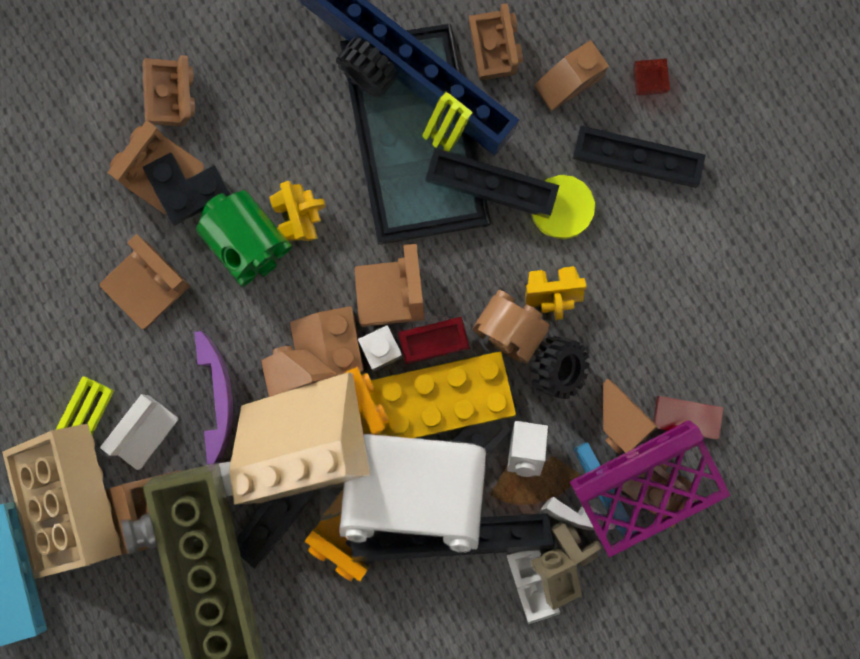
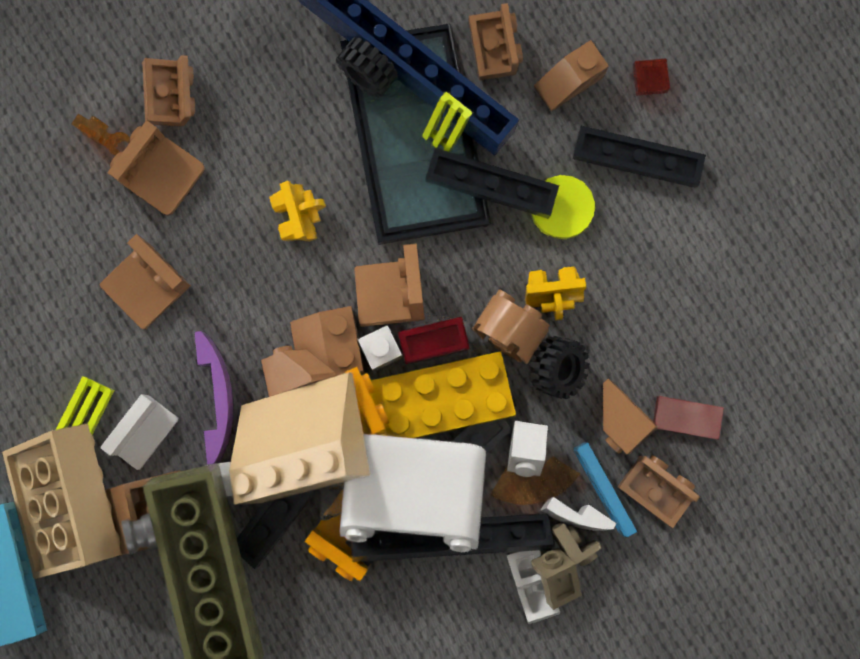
black plate [142,152,231,226] -> none
green cylinder [196,190,293,287] -> none
magenta fence [570,420,731,558] -> none
none -> clear orange plate [71,113,130,156]

